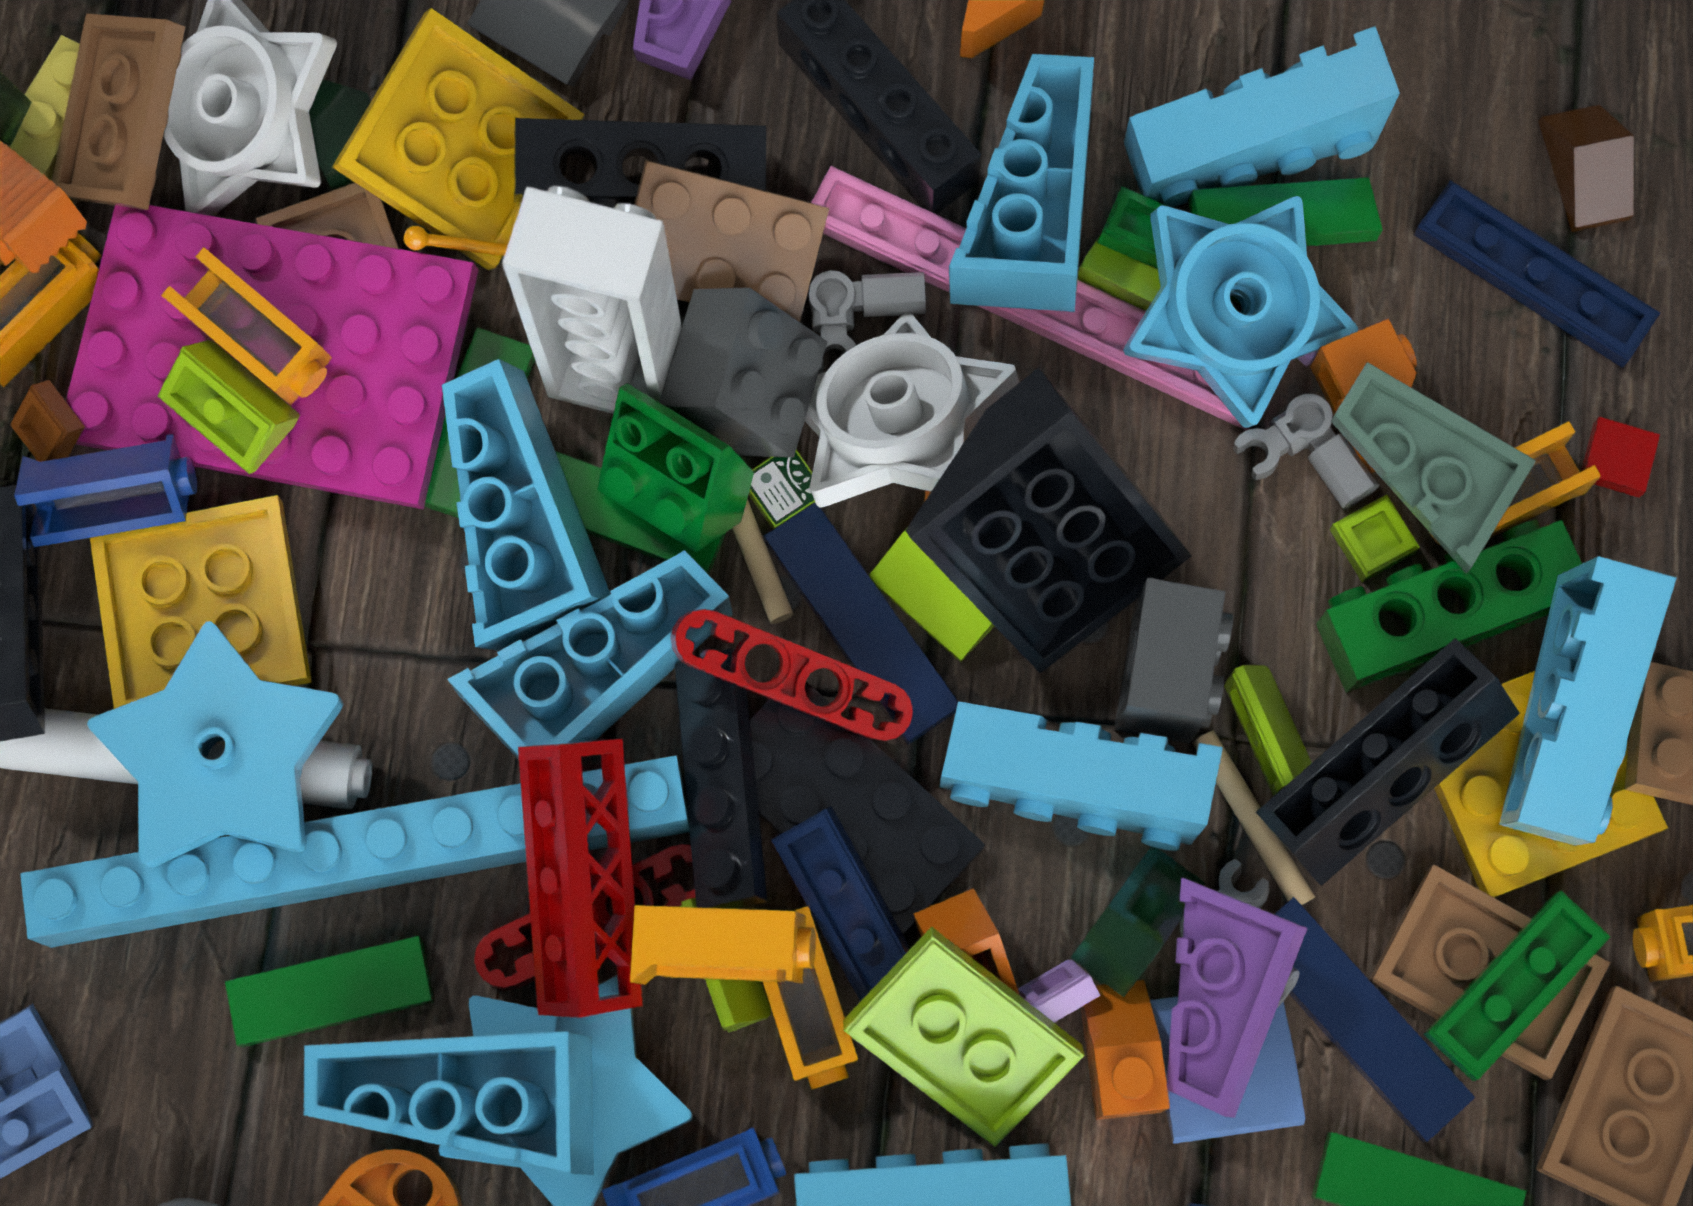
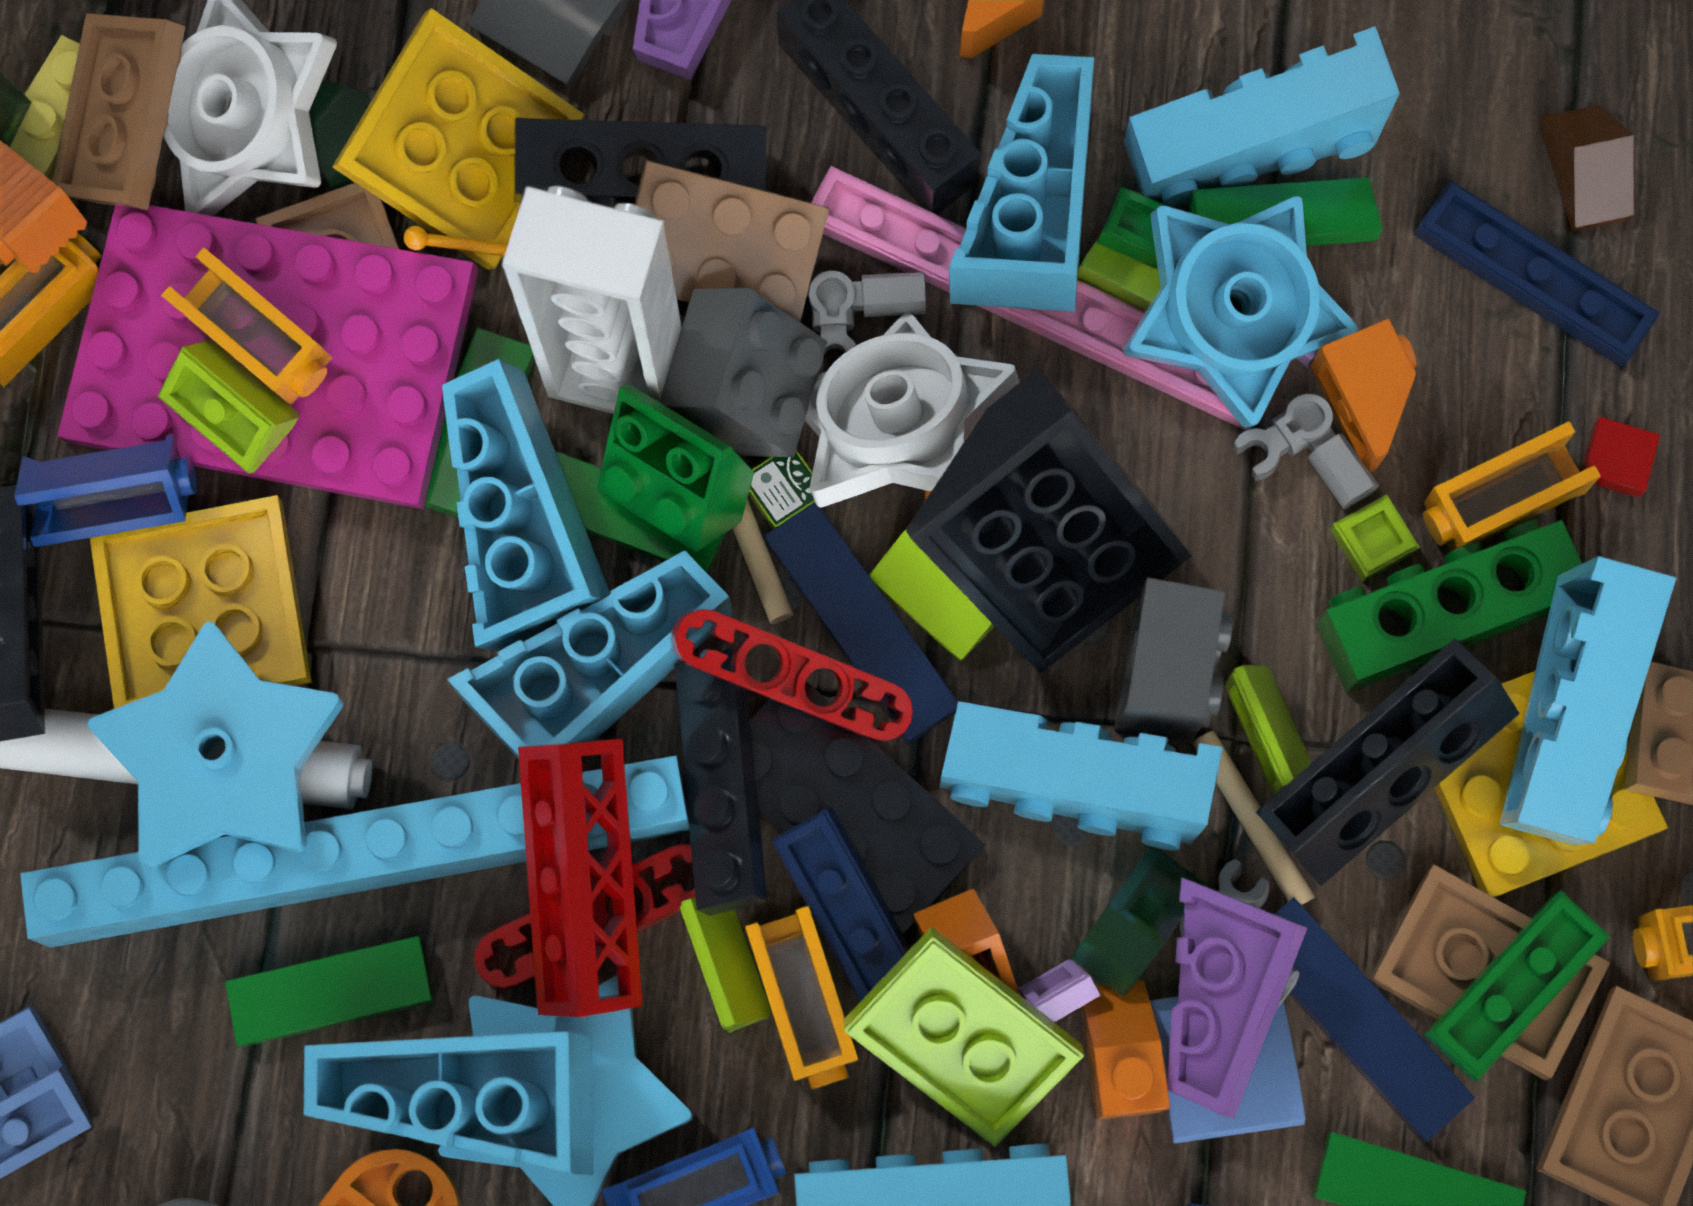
dark orange tile [10,380,85,462] -> none
light orange window [630,905,816,985] -> none
sand green wing [1331,362,1536,573] -> none

